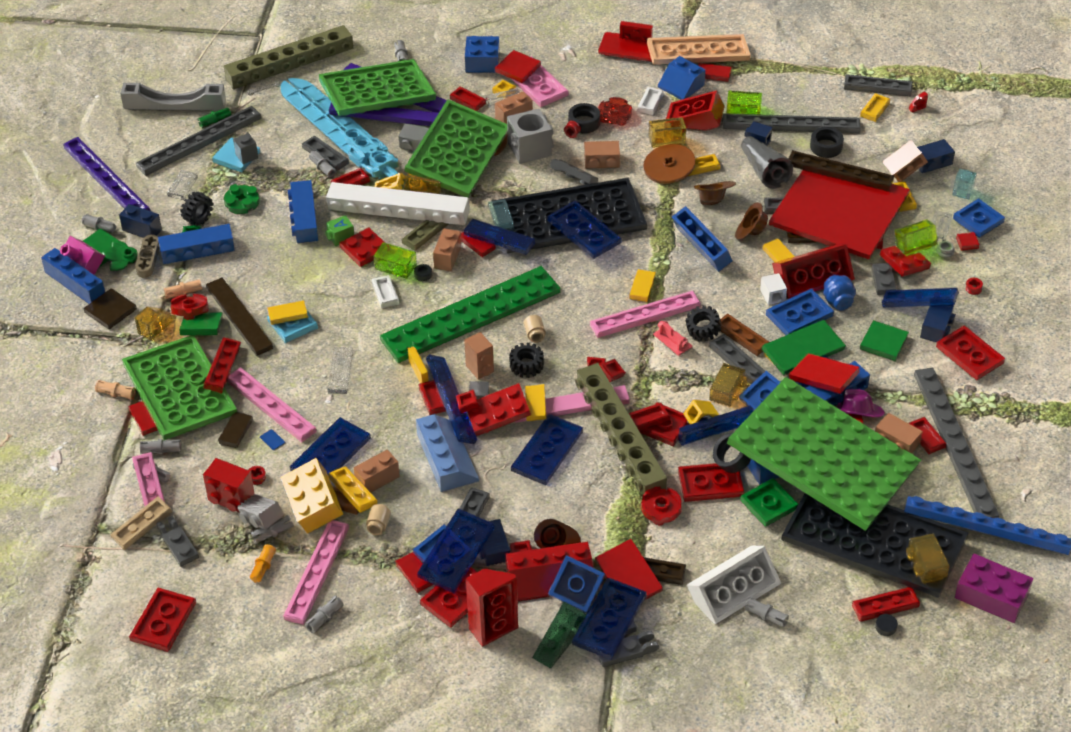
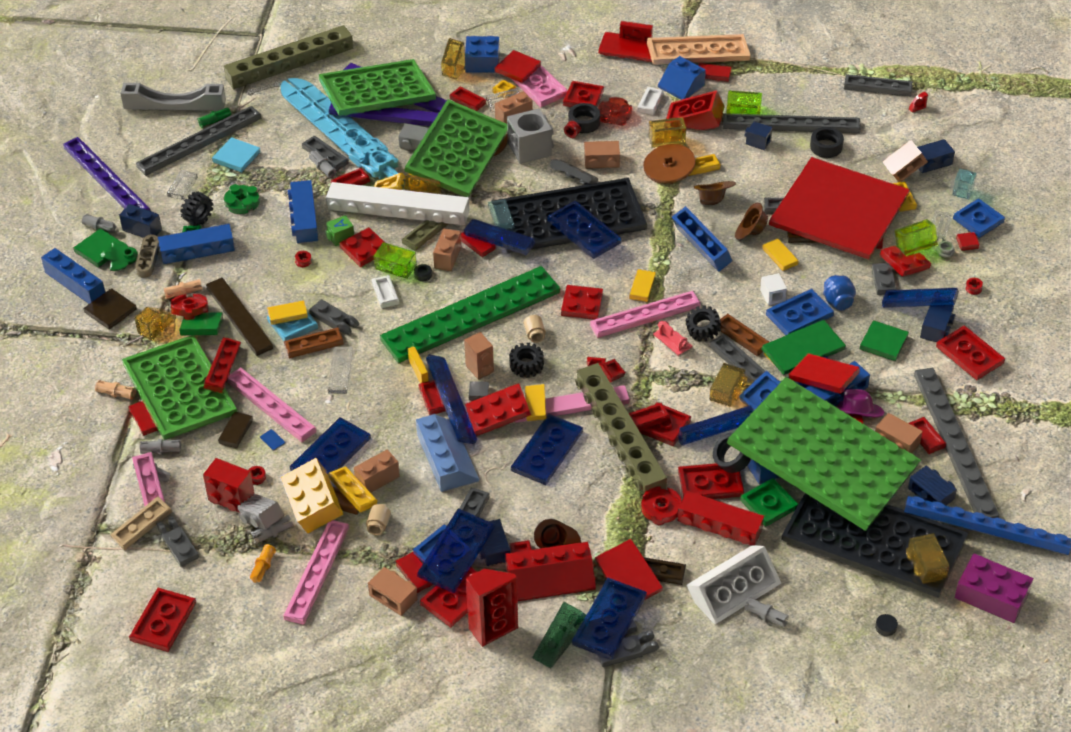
dark pink brick [60,236,105,275] -> none
dark grey brick [233,133,258,164] -> none
light grey pin [305,596,344,633] -> none
light grey pin [394,40,408,61] -> none
red tile [456,389,479,414] -> none
blue brick [548,555,605,614] -> none
yellow brick [683,399,719,429] -> none
dark grey cone [741,136,793,189] -> none
red slope [772,244,855,299] -> none
dark brown tile [788,150,894,191] -> none
red tile [852,587,920,622] -> none
yellow tile [860,93,890,122] -> none
none -> dark orange tile [284,327,344,359]
none -> red bush [295,250,311,268]
none -> dark grey hinge [309,299,359,335]
none -> nougat brick [368,567,418,616]
none -> clear yellow slope [441,38,465,80]
none -> red plate [561,285,603,320]
none -> red plate [563,81,604,107]
none -> red brick [677,491,764,546]
none -> dark blue brick [908,465,957,506]

